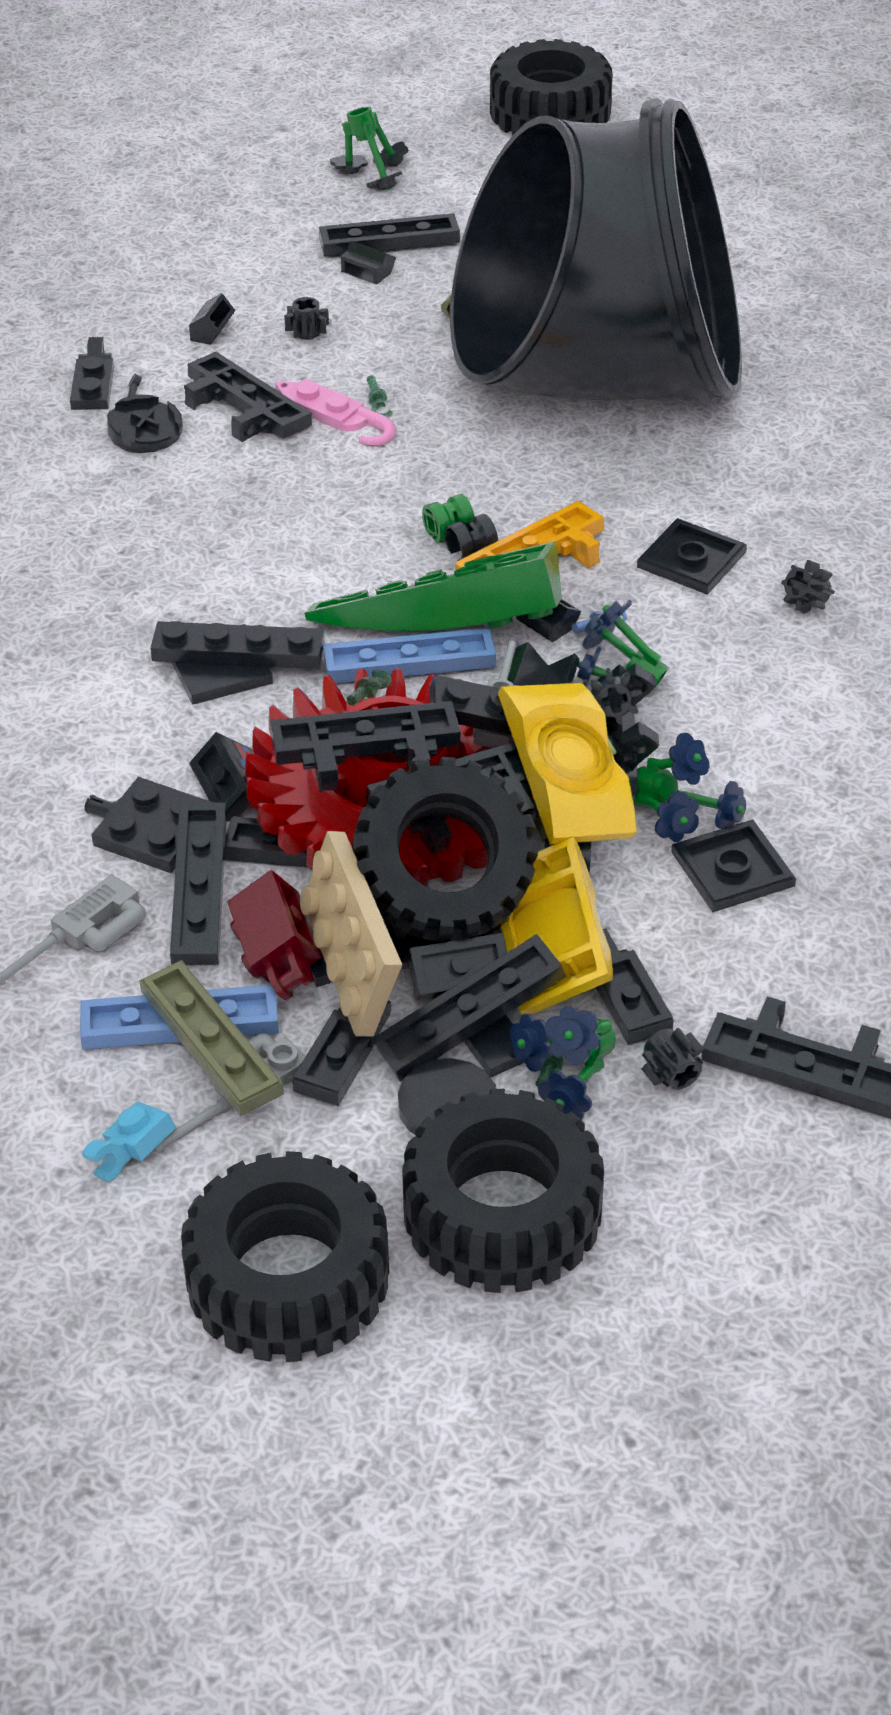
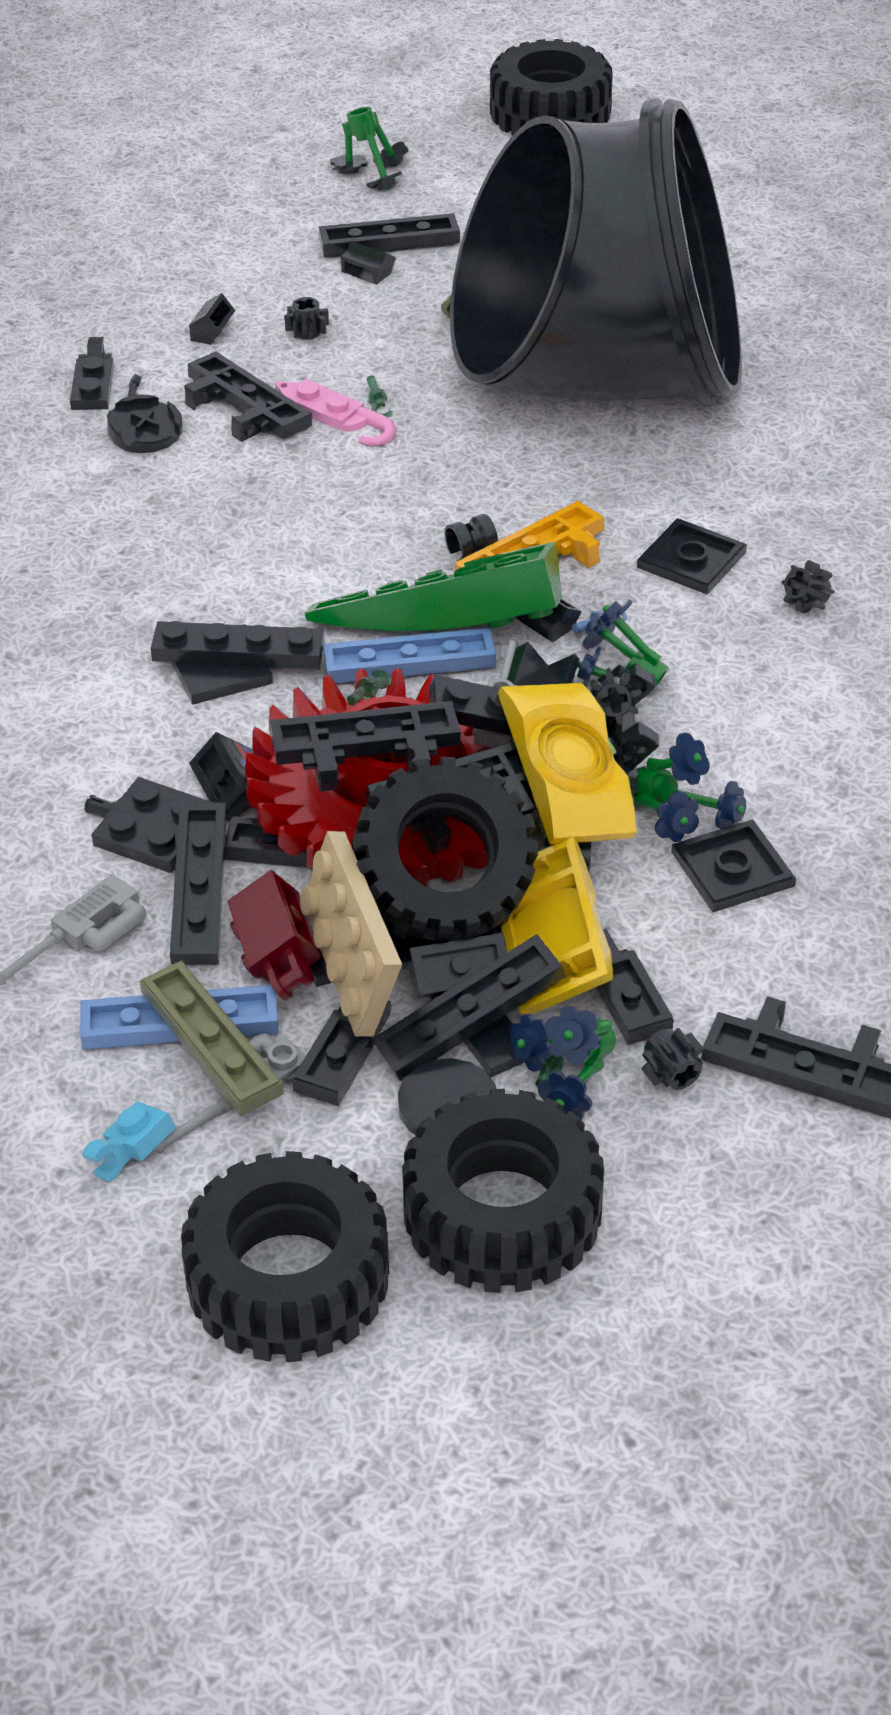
green wheel [422,494,475,543] -> none

